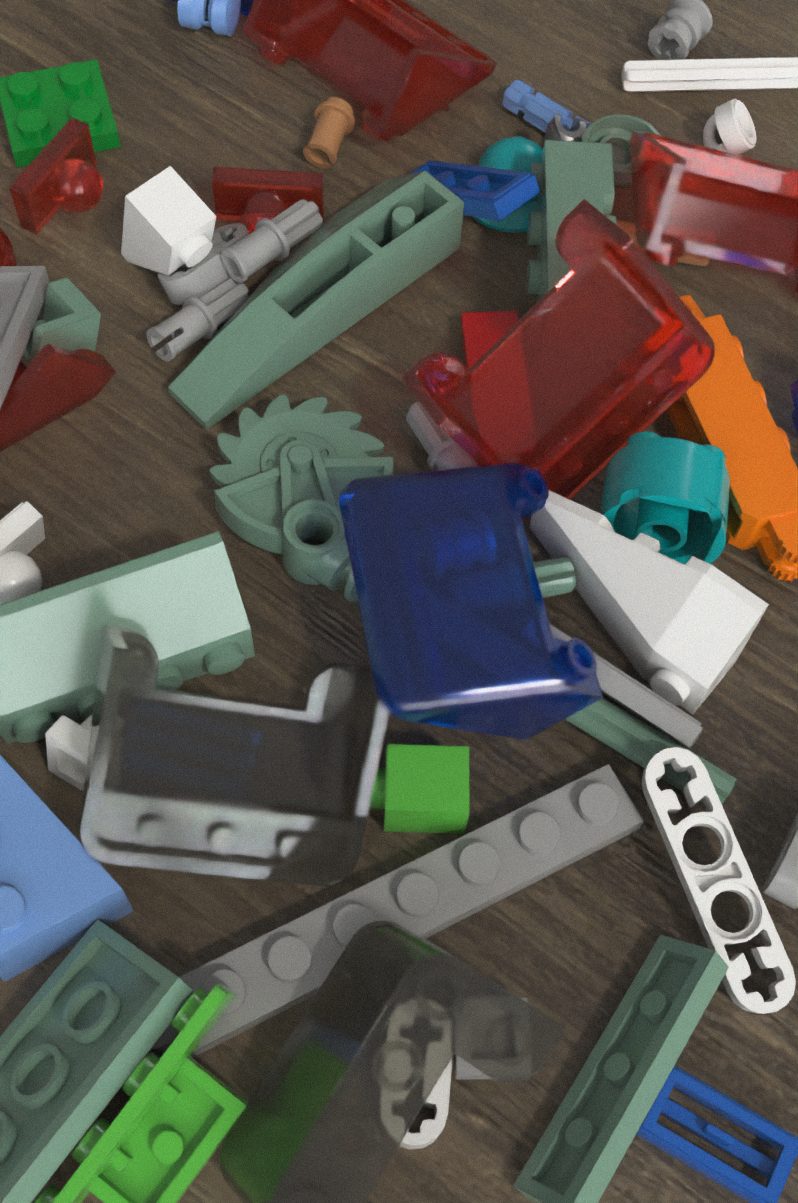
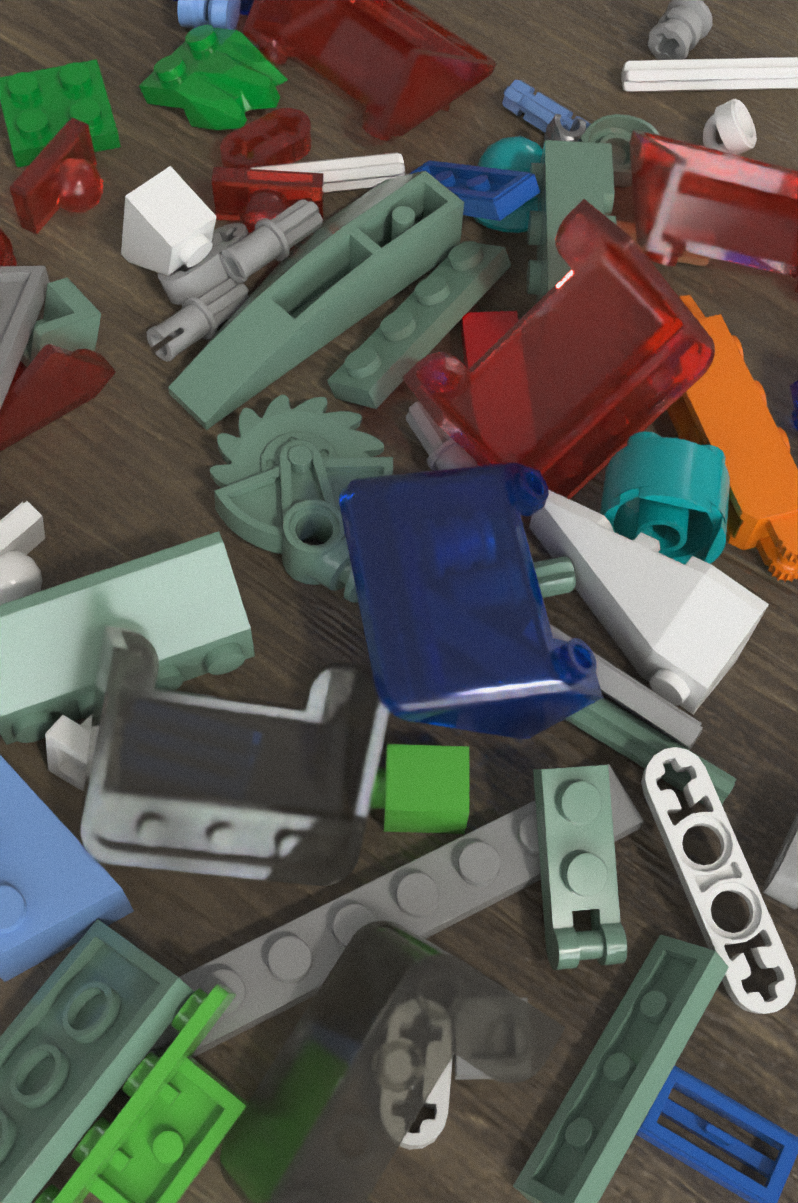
medium nougat pin [303,97,355,168] -> none
none -> green plate [139,25,288,130]
none -> clear red beam [220,108,312,184]
none -> white axle [247,152,405,201]
none -> sand green plate [327,241,511,409]
none -> sand green plate [533,765,627,970]

